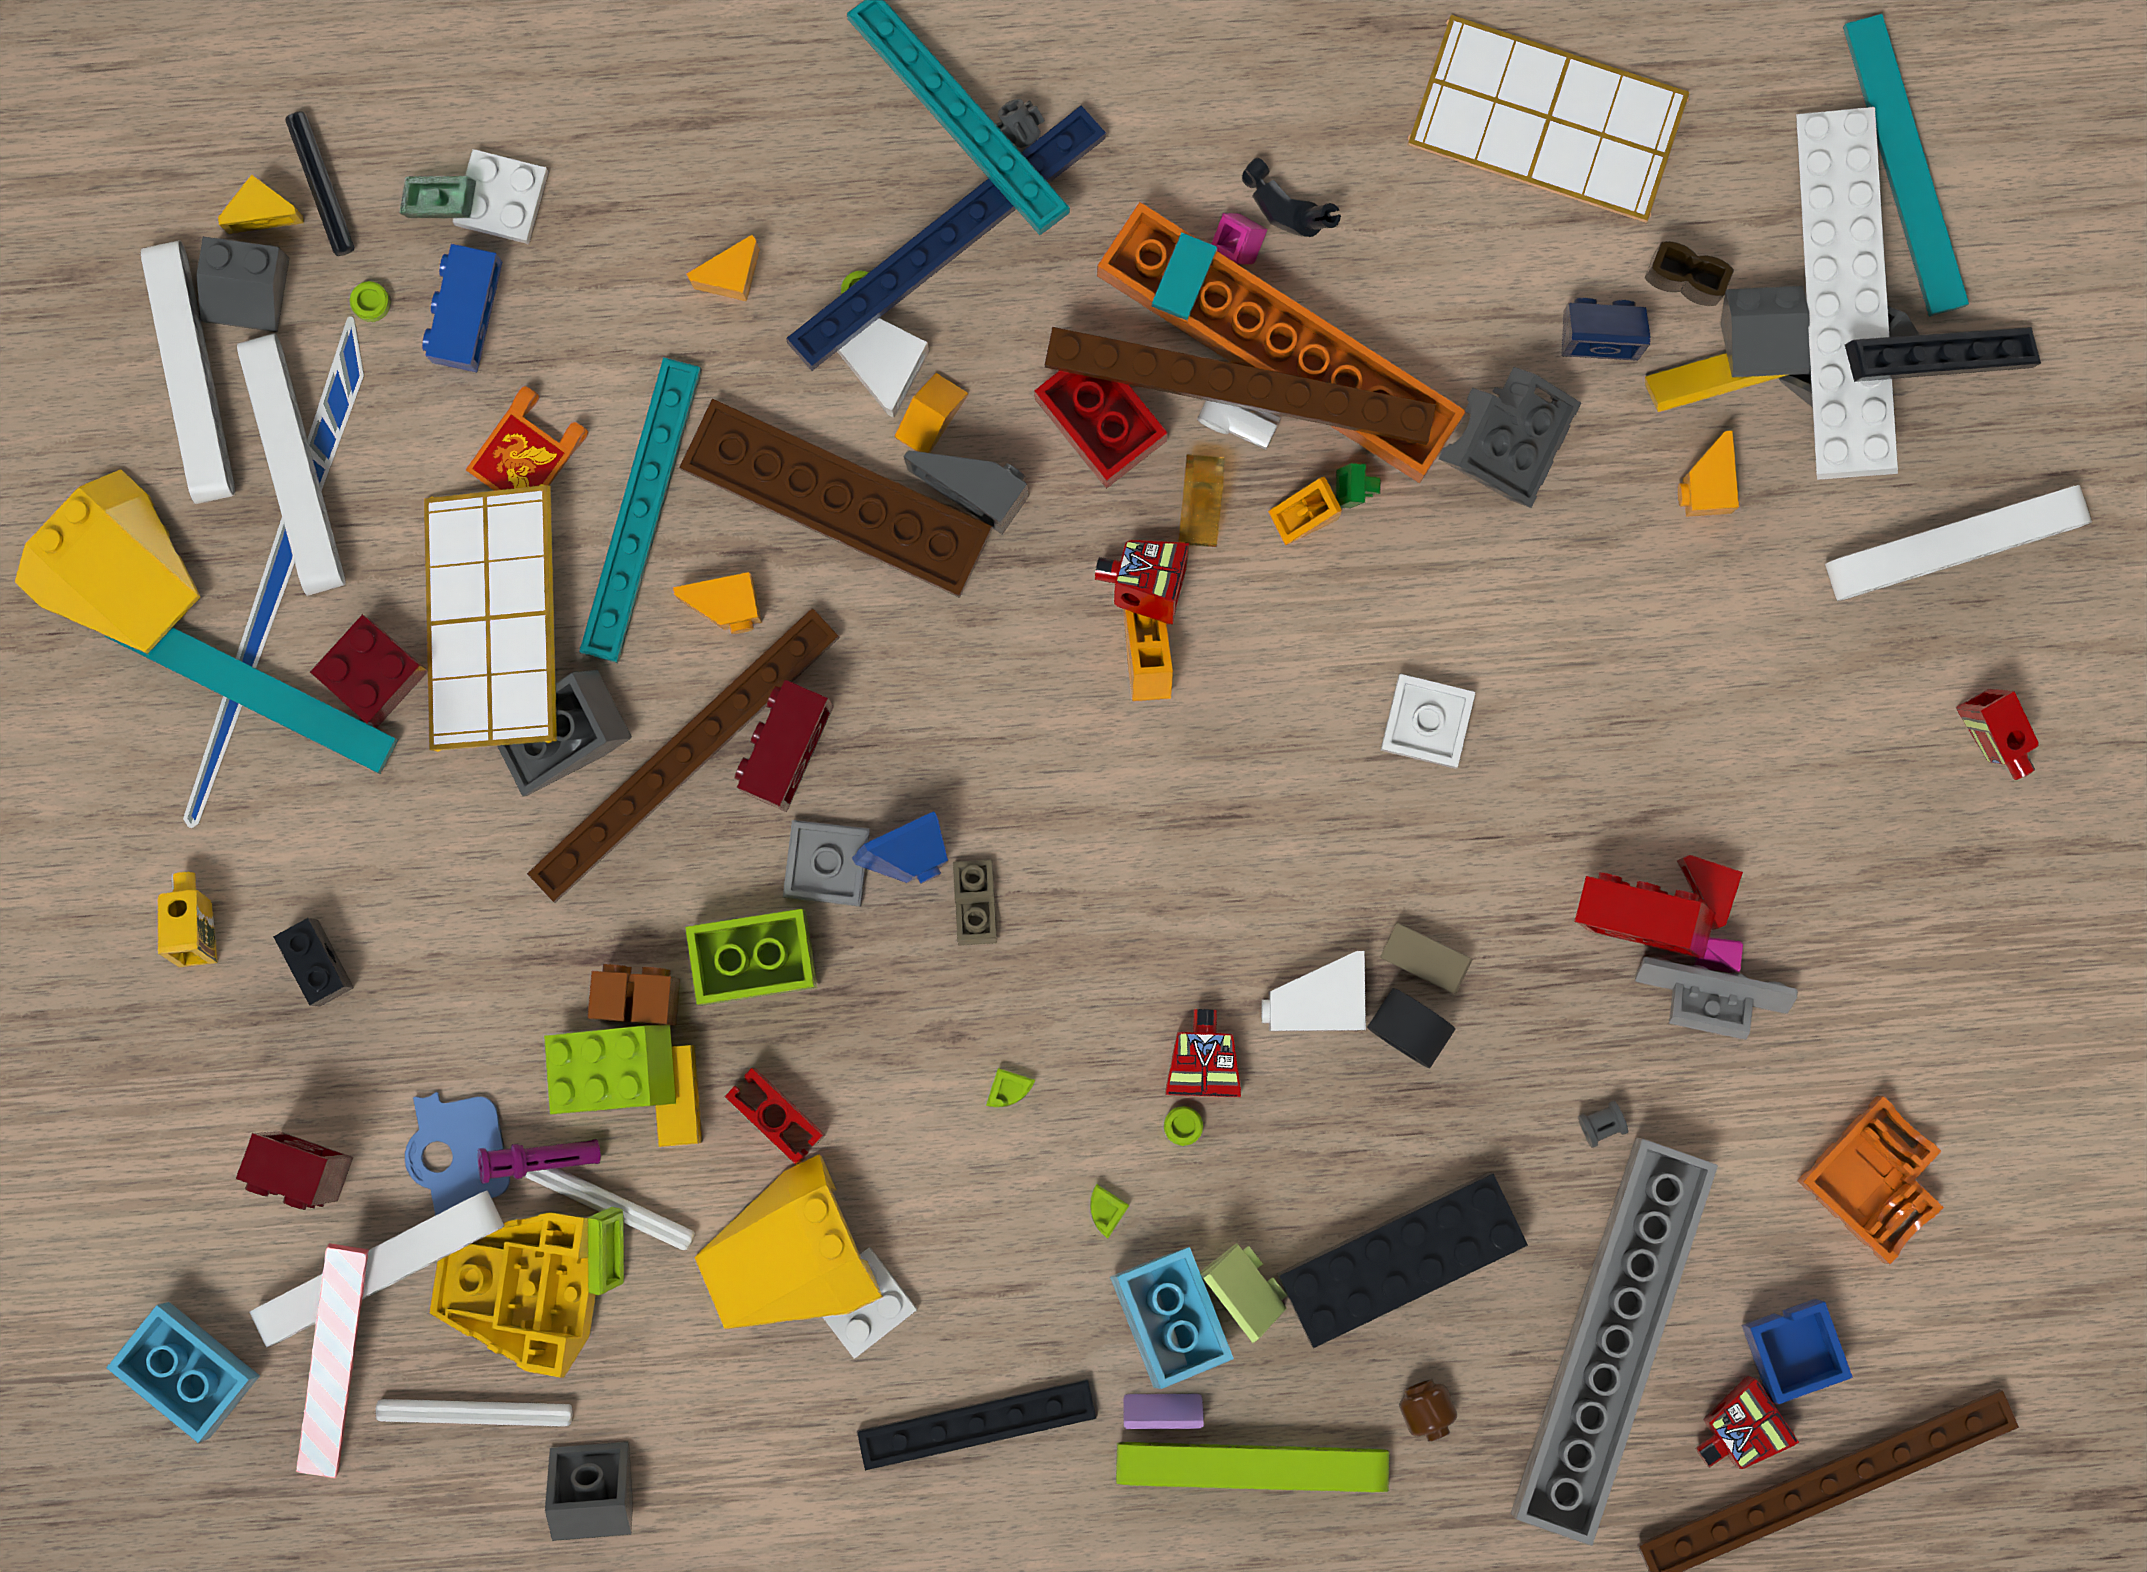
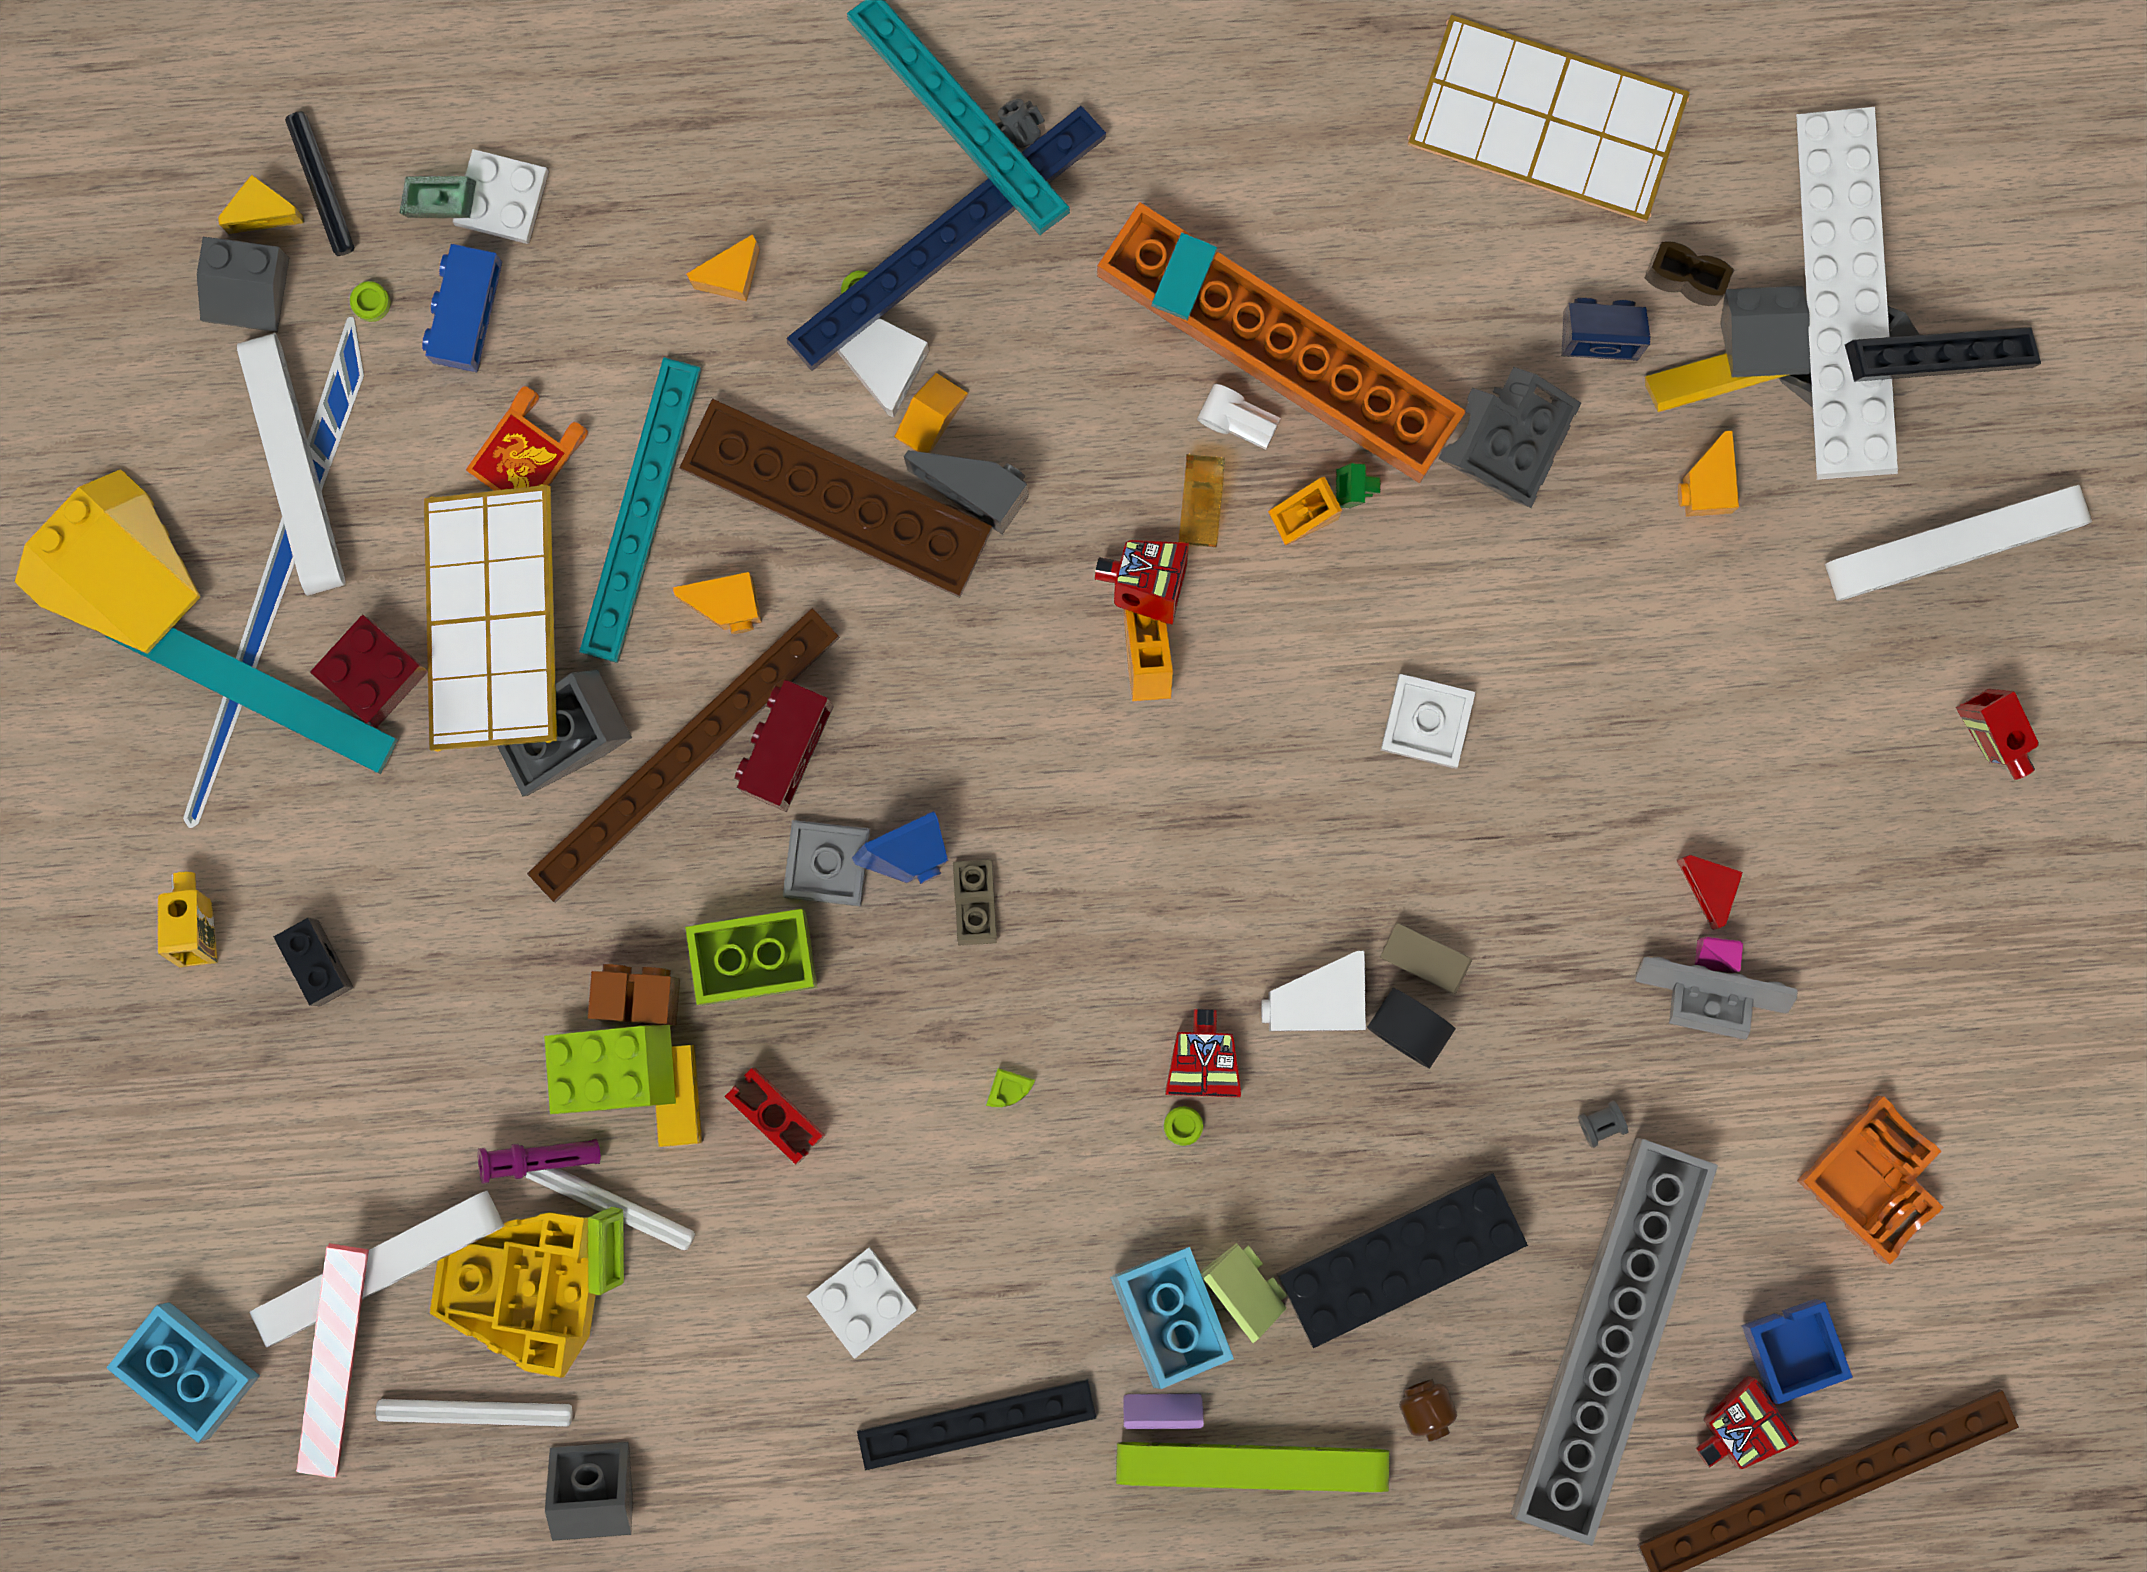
white beam [141,240,235,504] -> none
dark red brick [236,1131,354,1210] -> none
medium blue piece [405,1092,510,1216] -> none
yellow wedge [694,1154,883,1329] -> none
red brick [1034,371,1168,489] -> none
reddish brown plate [1044,327,1436,445] -> none
lime tile [1090,1184,1129,1238] -> none
dark pink slope [1211,213,1268,265] -> none
black arm [1242,158,1341,237] -> none
red brick [1574,872,1715,959] -> none
teal tile [1843,14,1969,317] -> none

